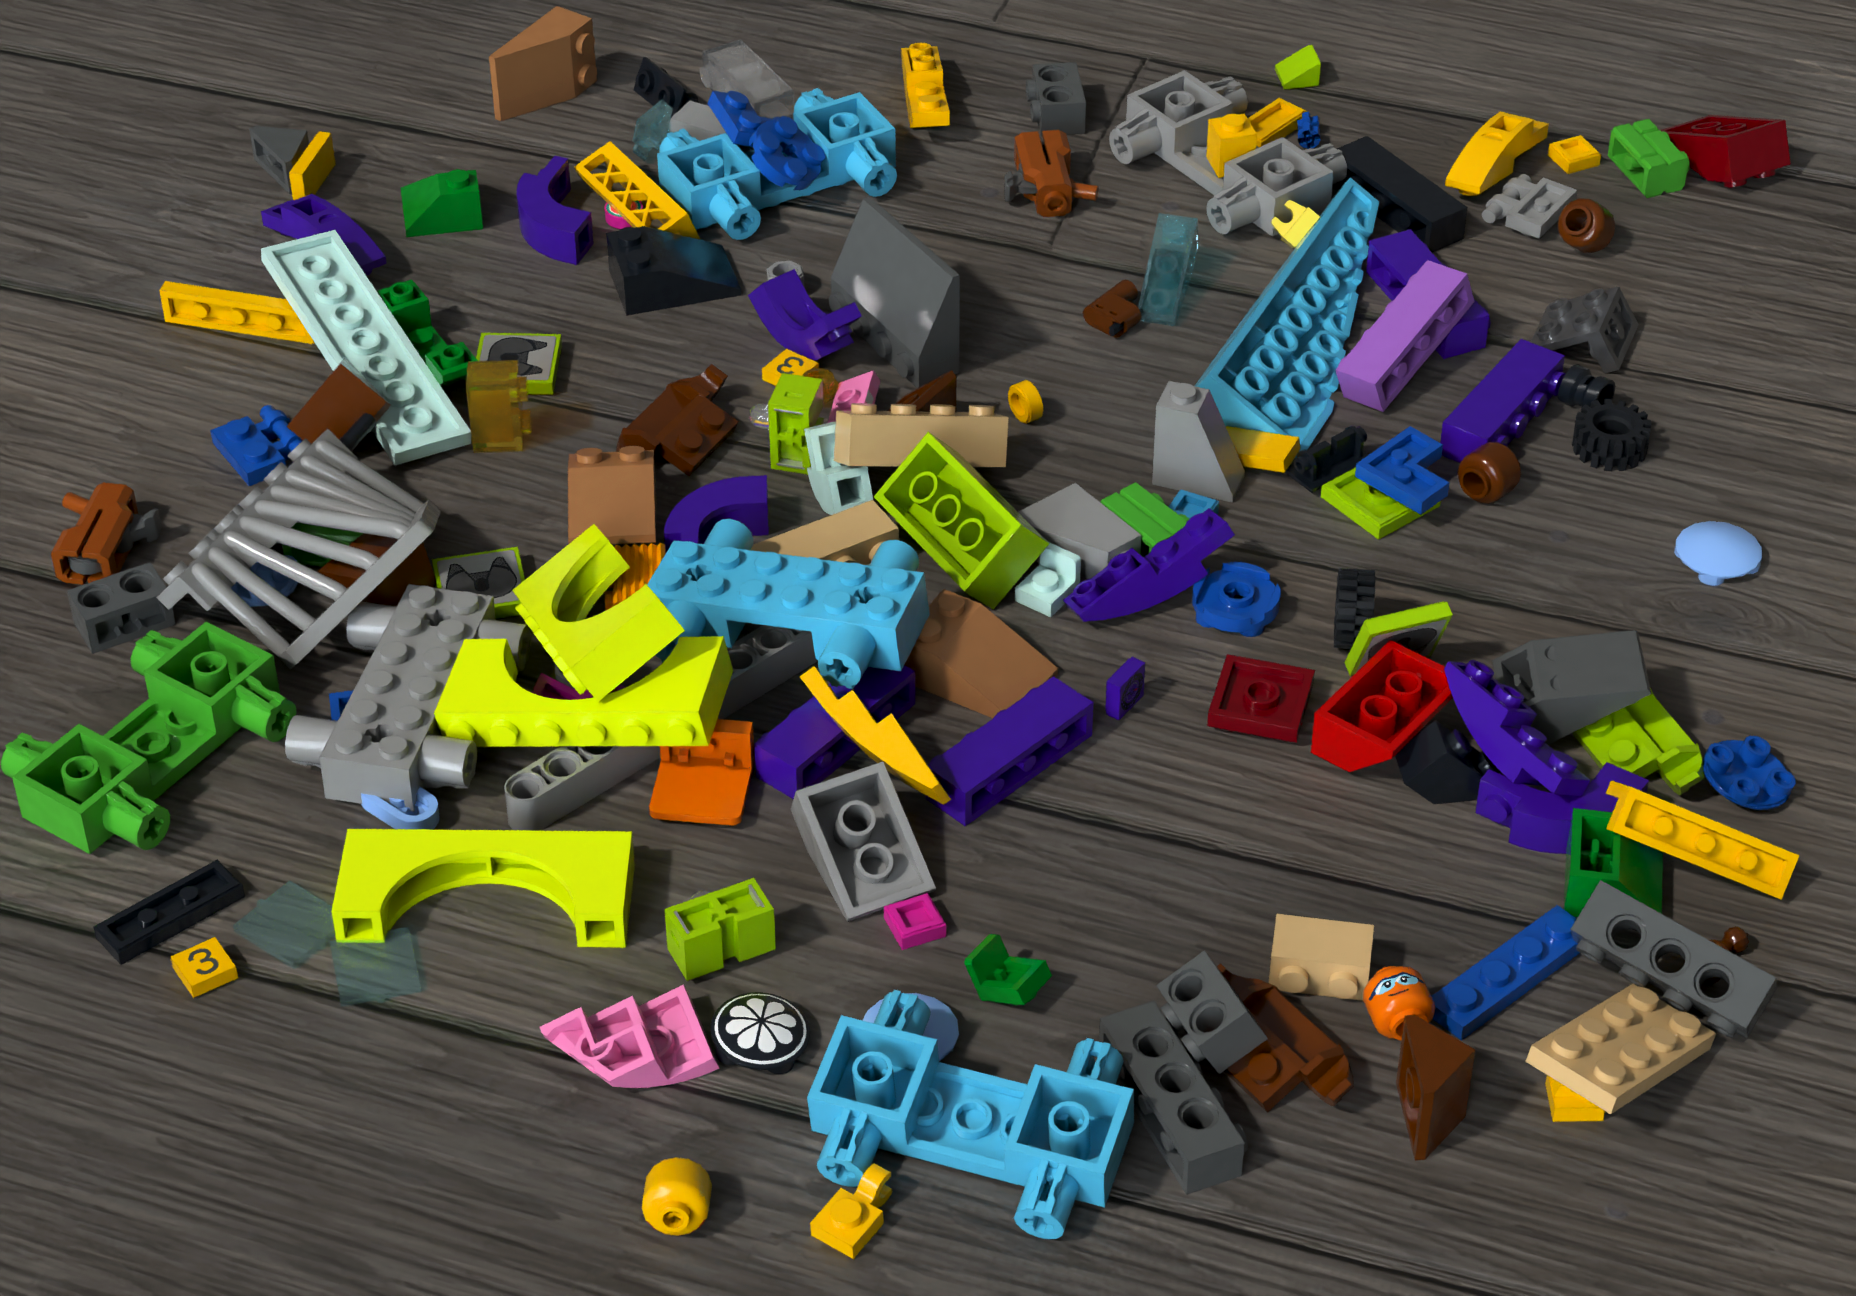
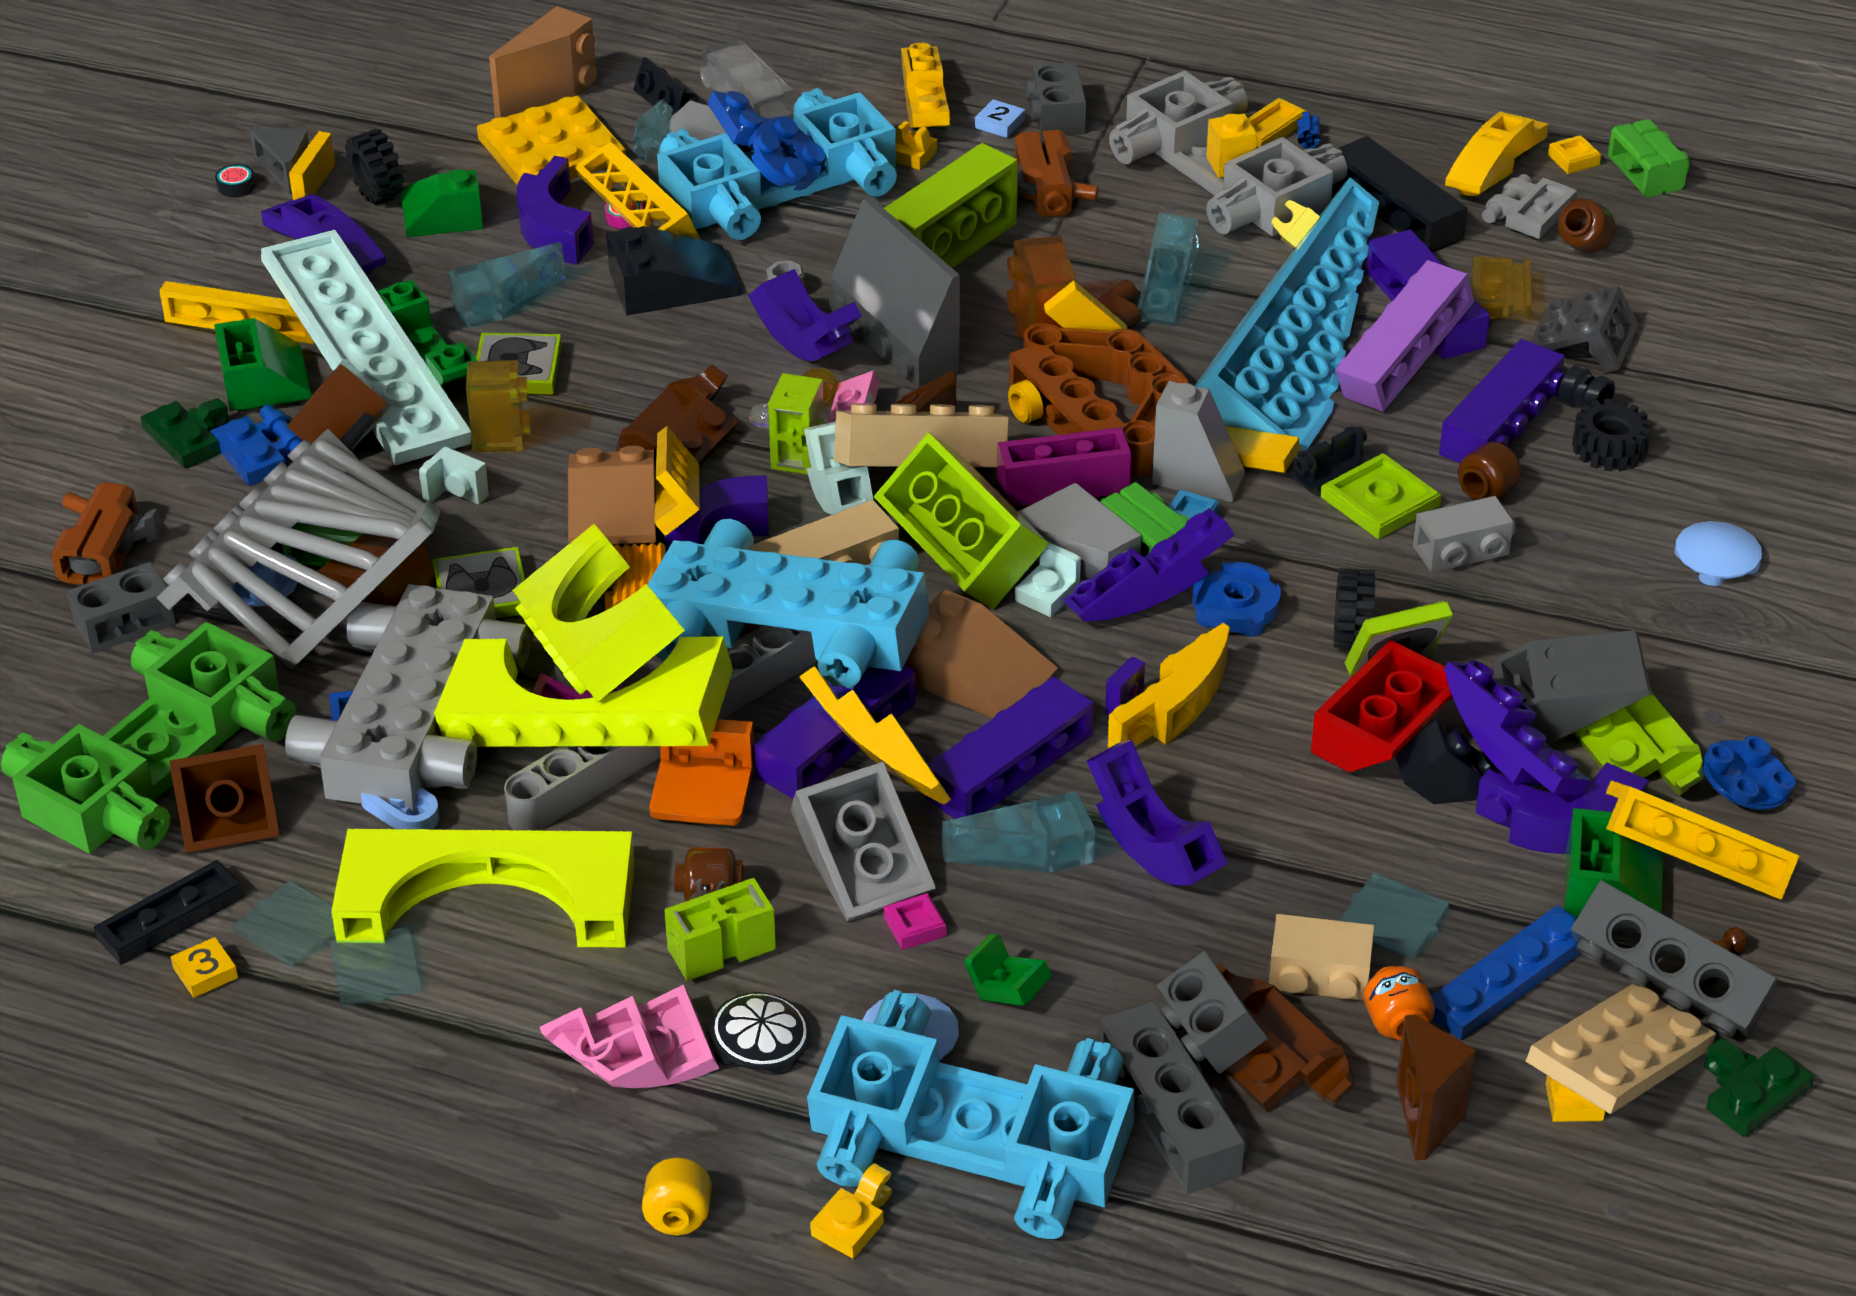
yellow tile [762,349,819,386] -> none
dark red plate [1207,654,1315,743] -> none
lime slope [1275,45,1321,89] -> none
blue plate [1355,426,1449,515] -> none
dark red slope [1660,115,1791,187] -> none
none -> dark green hinge [140,398,230,469]
none -> reddish brown slope [169,744,280,853]
none -> green slope [214,318,311,411]
none -> tile [215,164,255,197]
none -> black tyre [345,129,405,204]
none -> light aqua bracket [419,447,489,505]
none -> clear light blue slope [448,242,565,329]
none -> yellow plate [477,95,626,185]
none -> yellow fence [654,426,700,536]
none -> reddish brown head [674,847,743,902]
none -> lime brick [884,143,1018,268]
none -> yellow tile [896,121,937,170]
none -> clear light blue slope [942,791,1095,873]
none -> light blue tile [975,99,1025,138]
none -> magenta brick [997,427,1131,507]
none -> clear orange brick [1007,235,1077,338]
none -> dark orange brick [1009,323,1189,477]
none -> yellow tile [1044,280,1127,331]
none -> dark purple arch [1087,740,1228,885]
none -> yellow slope [1108,623,1230,748]
none -> clear light blue piece [1340,872,1449,959]
none -> light grey brick [1413,496,1516,573]
none -> clear yellow plate [1472,256,1532,319]
none -> dark green hinge [1704,1037,1814,1137]

